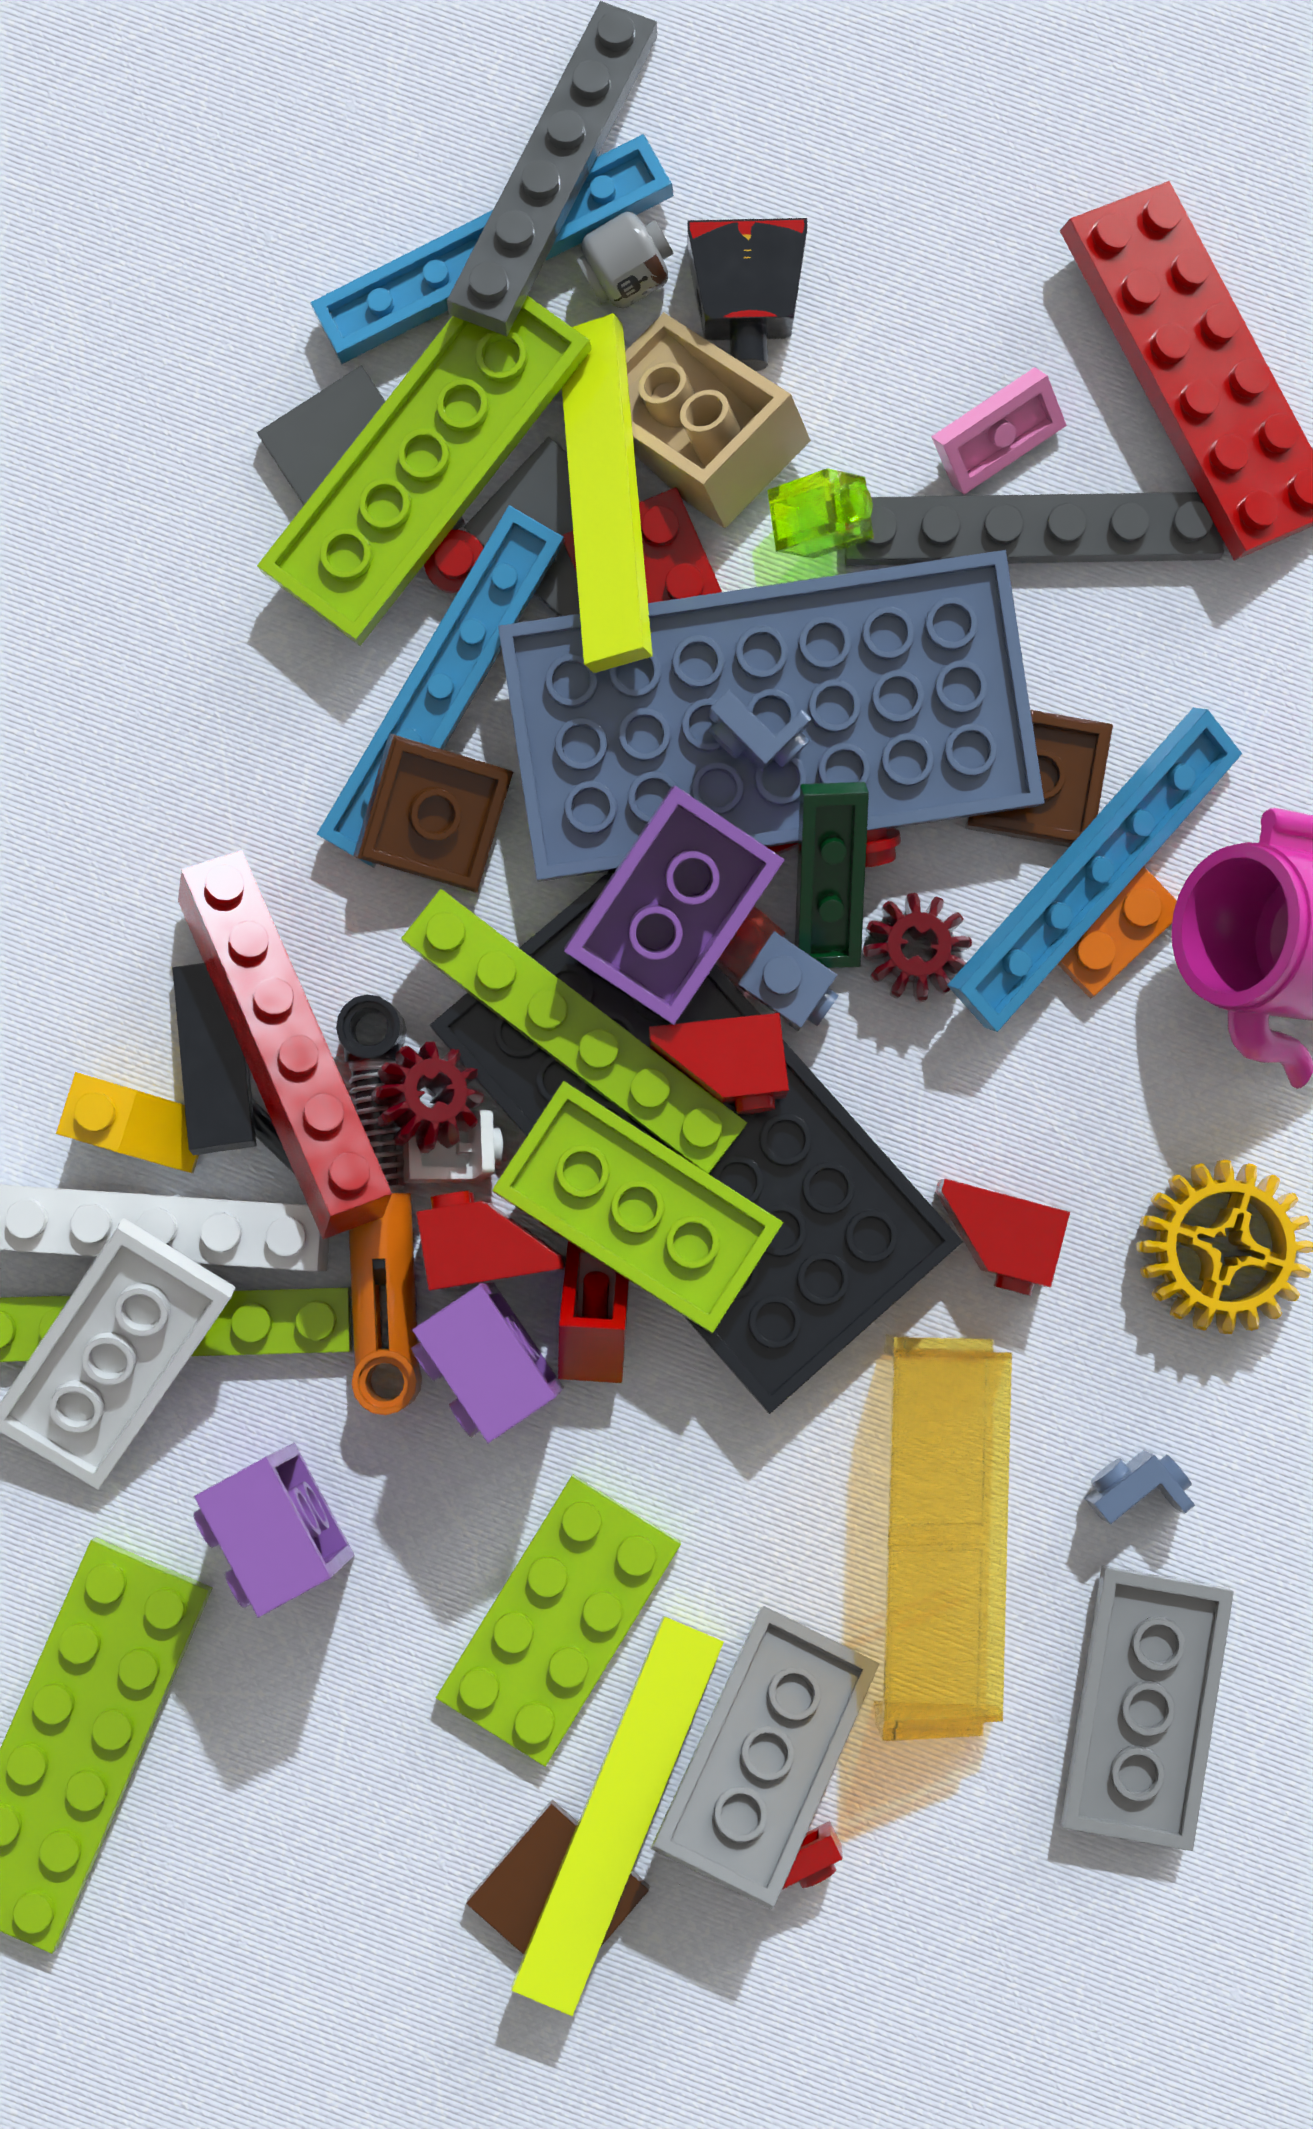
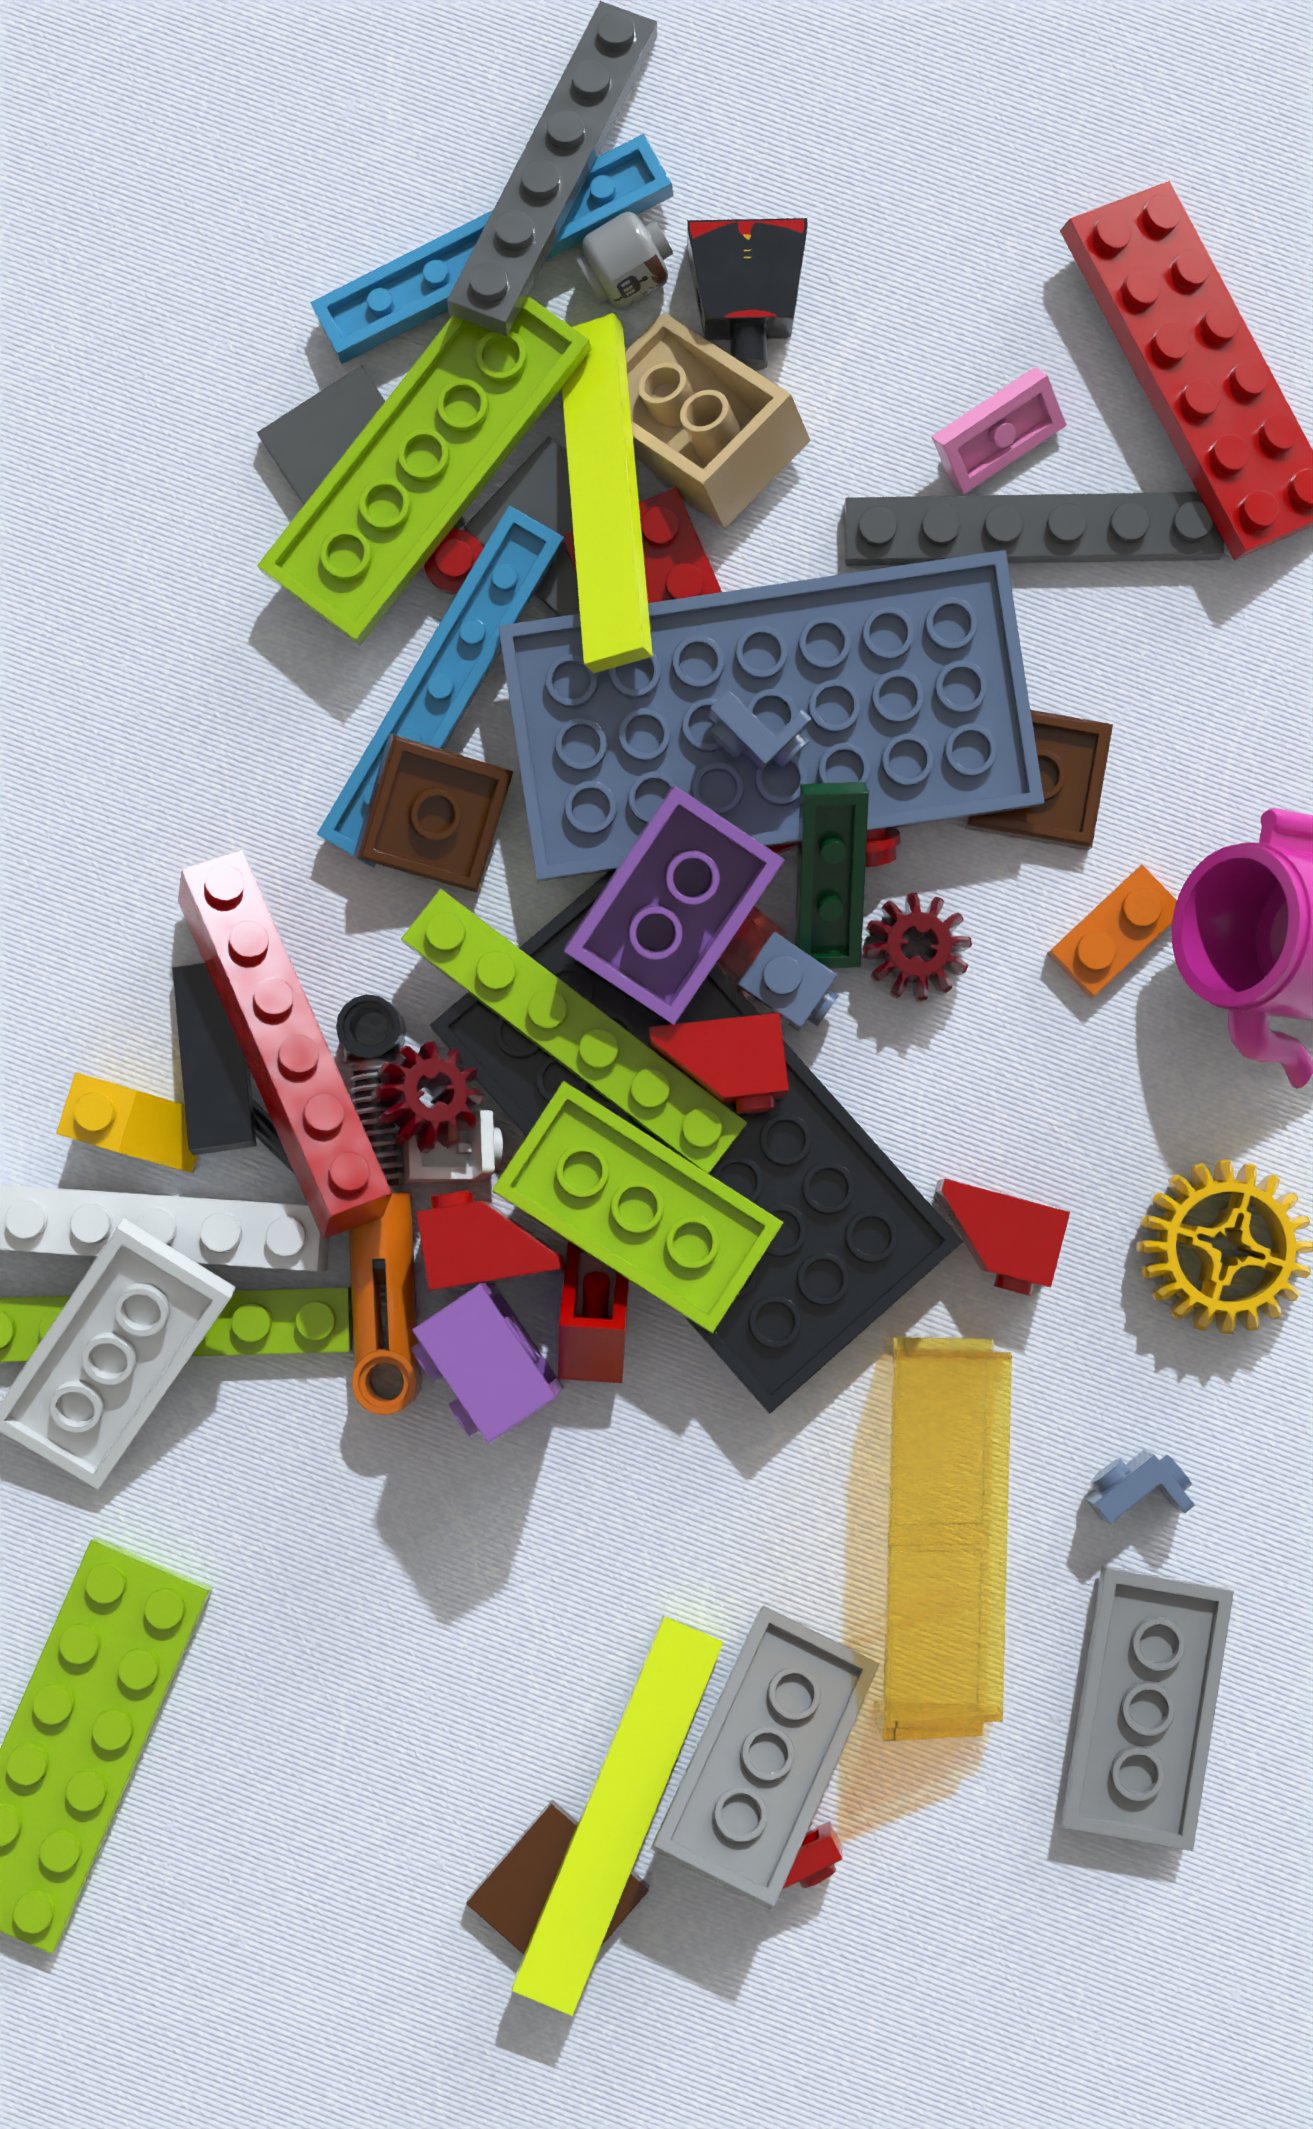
medium lavender brick [193,1443,355,1618] -> none
lime plate [436,1474,681,1767] -> none
clear neon green brick [767,468,874,559] -> none
dark azure plate [947,708,1242,1032] -> none

